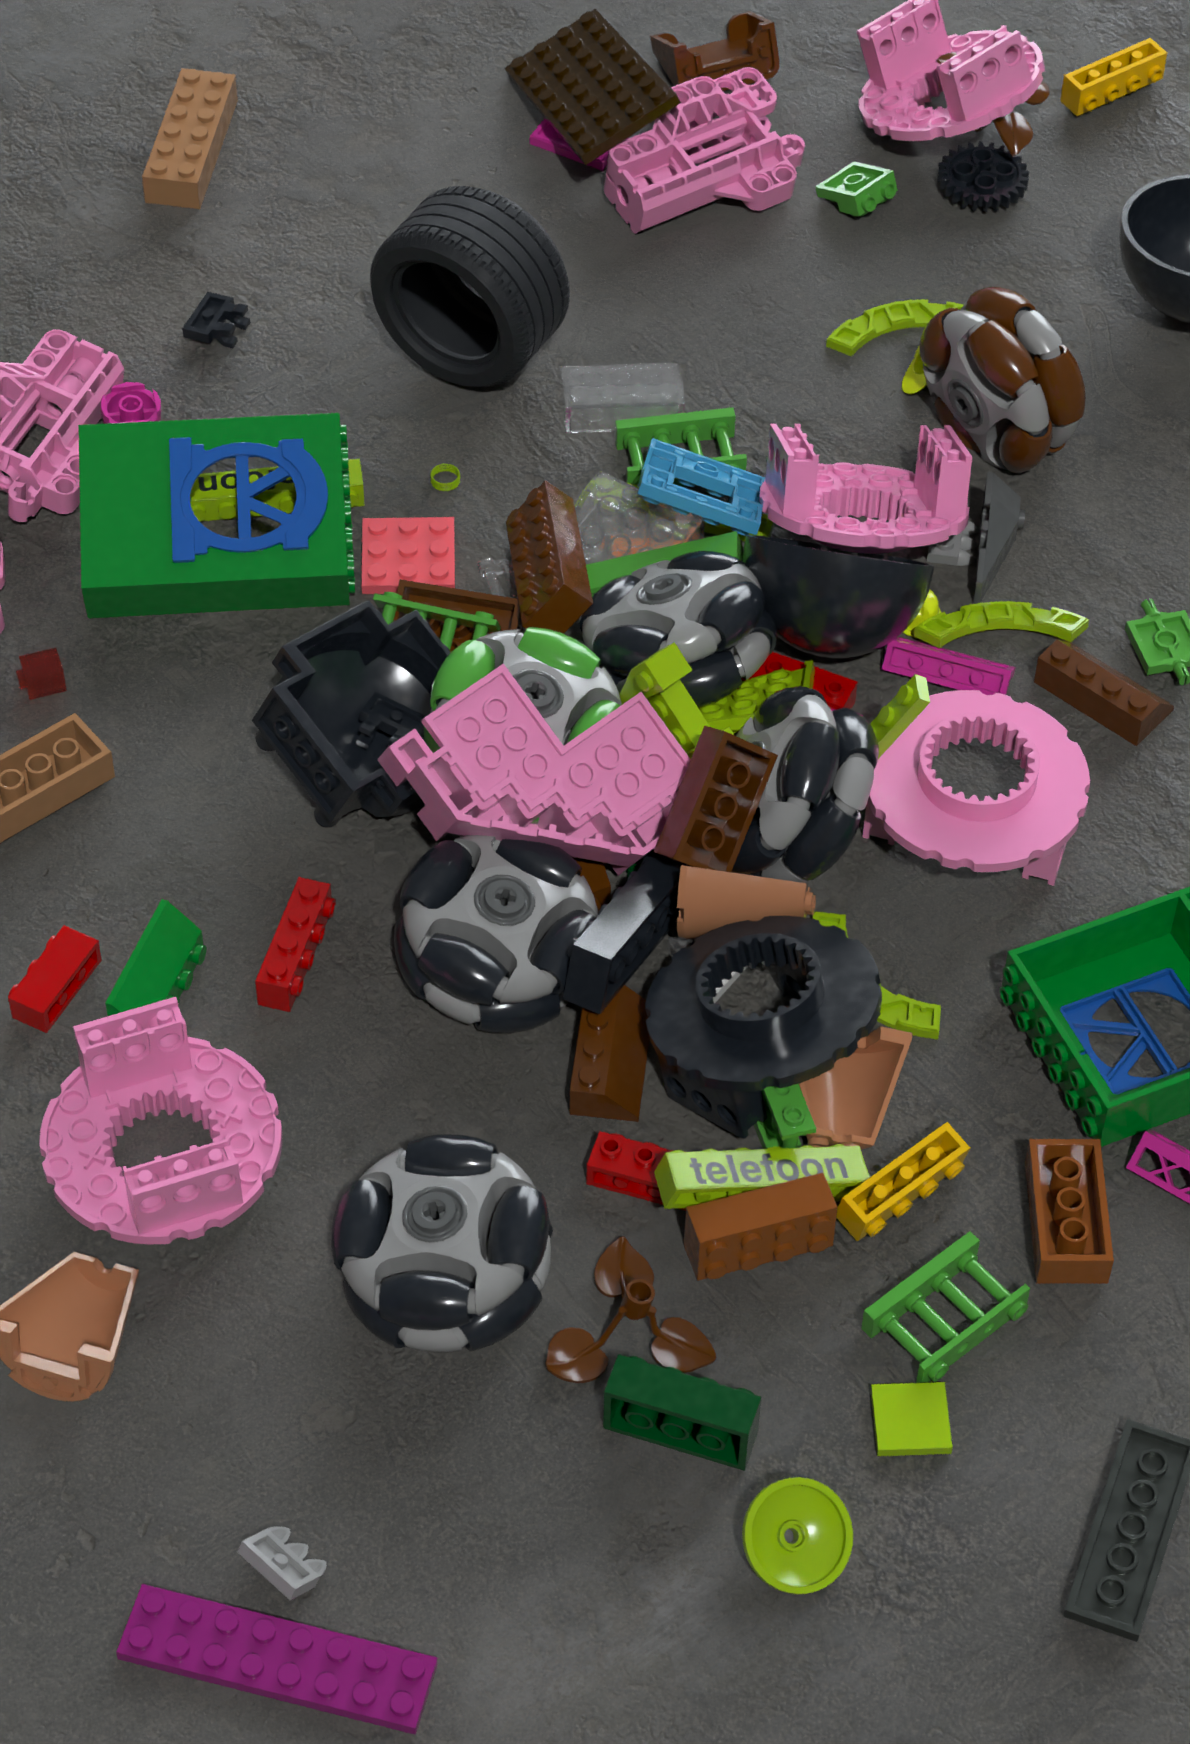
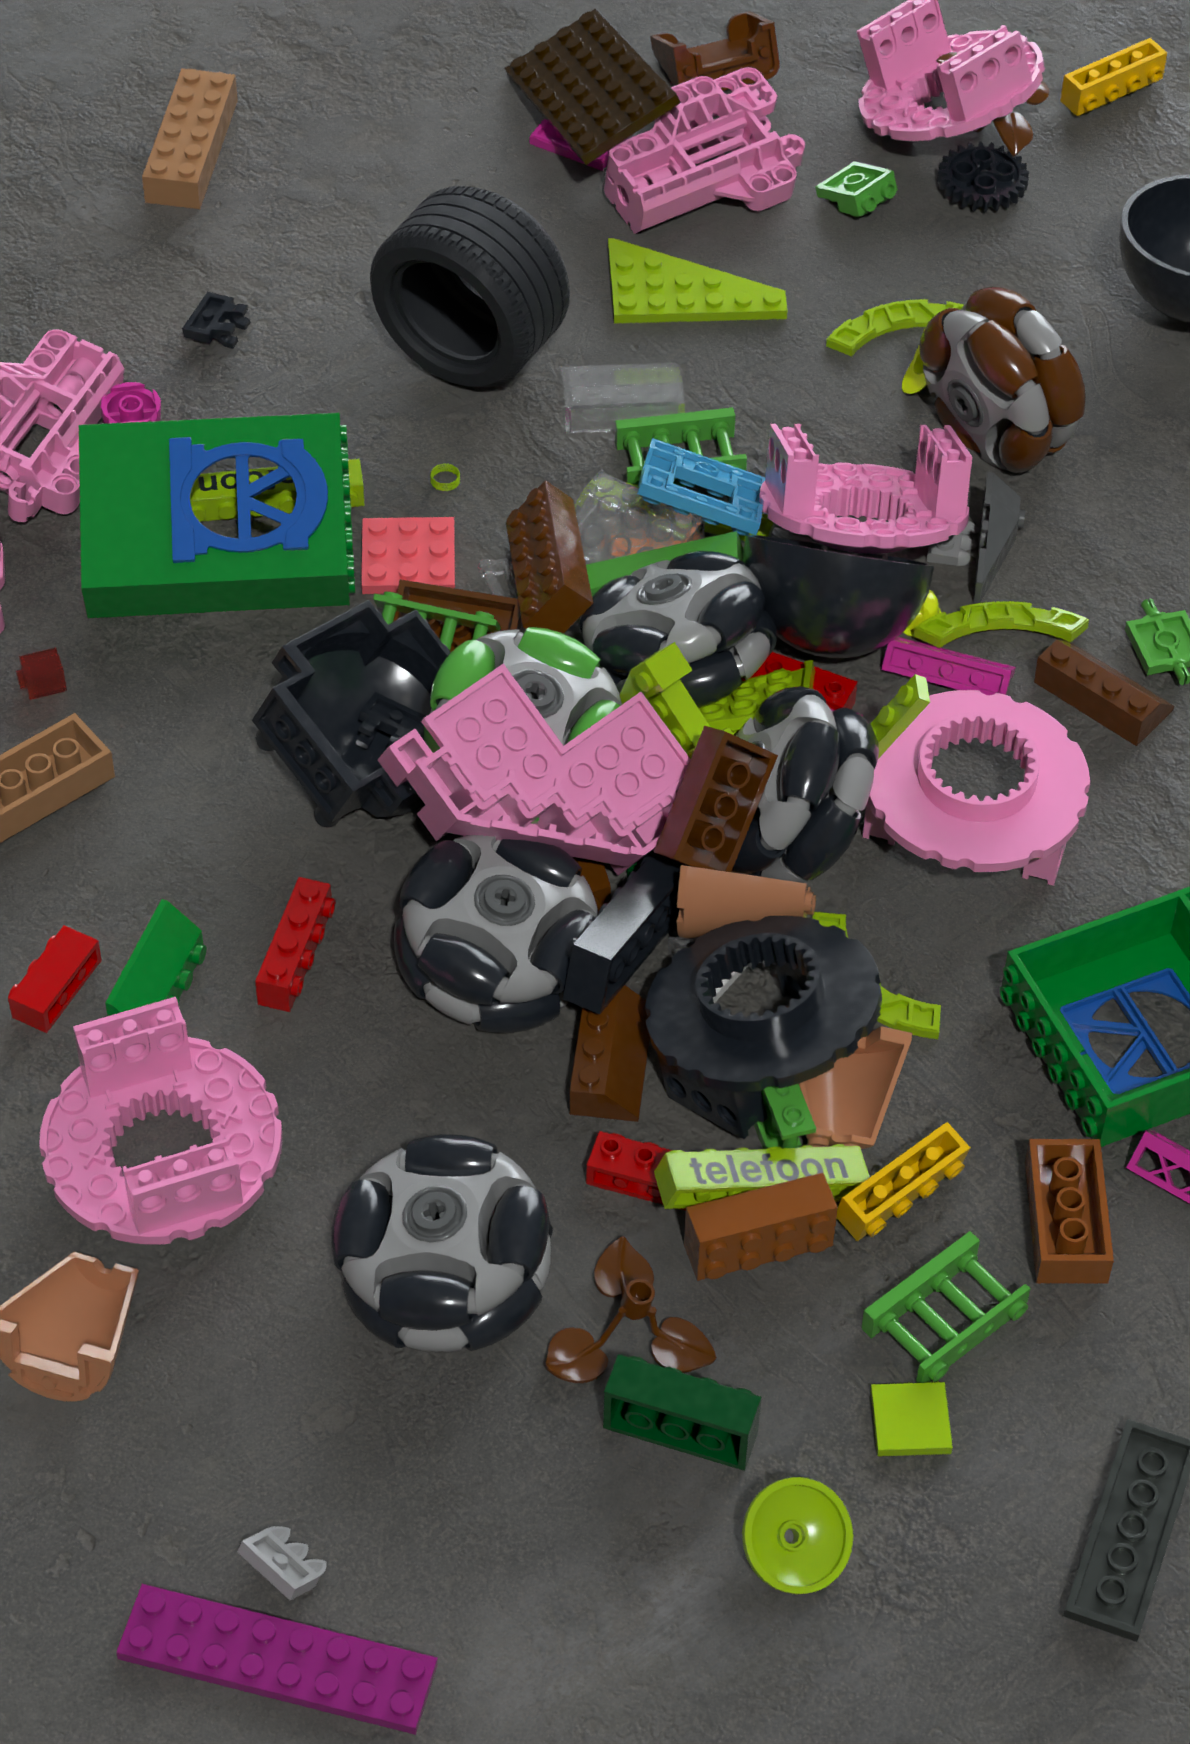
none -> lime wing [608,238,788,324]

